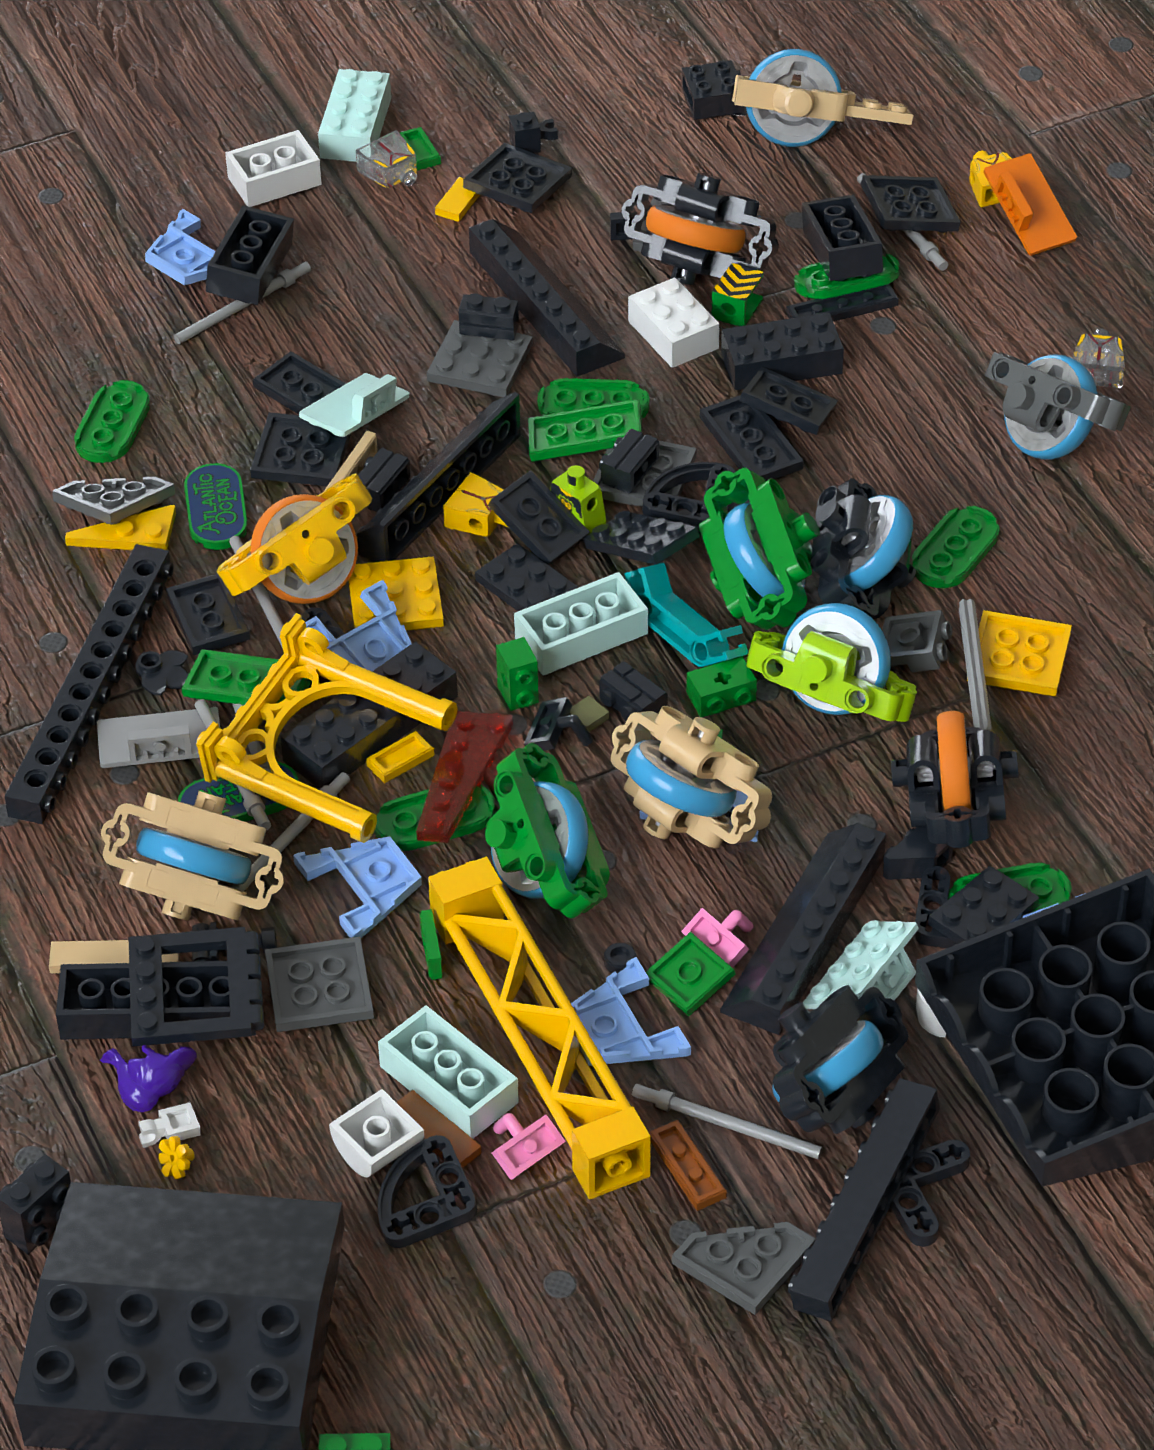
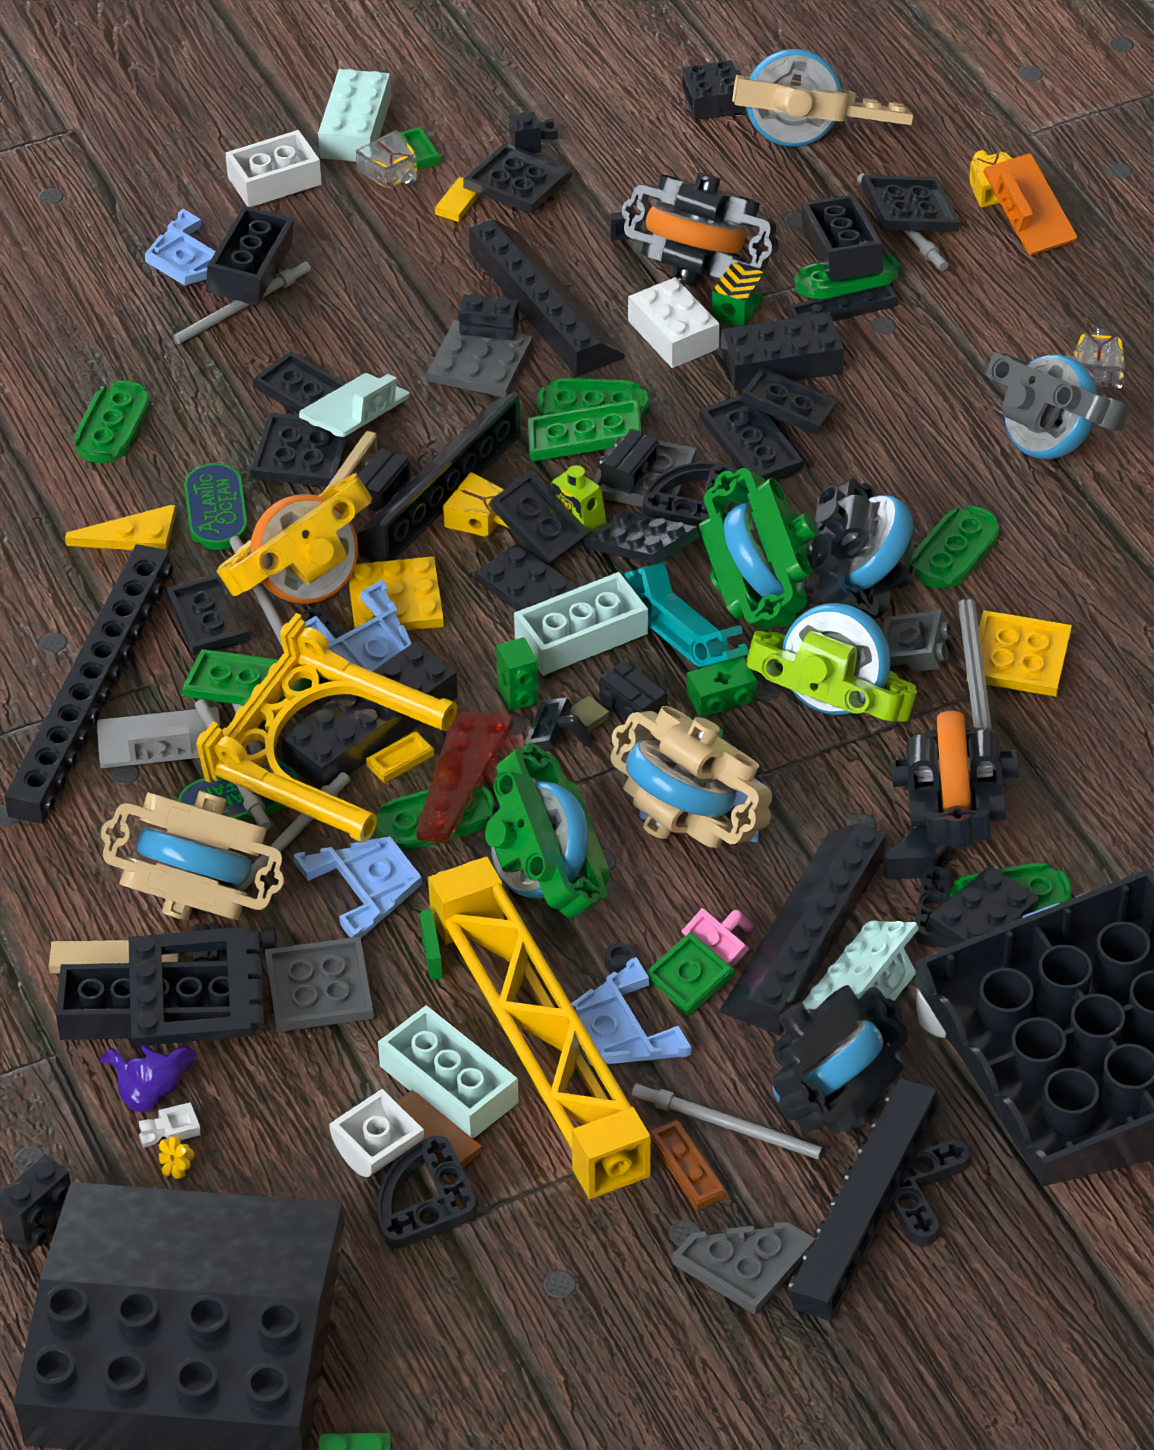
dark grey plate [52,476,175,525] -> none
black plate [135,650,188,696] -> none
bright pink plate [492,1113,566,1180] -> none

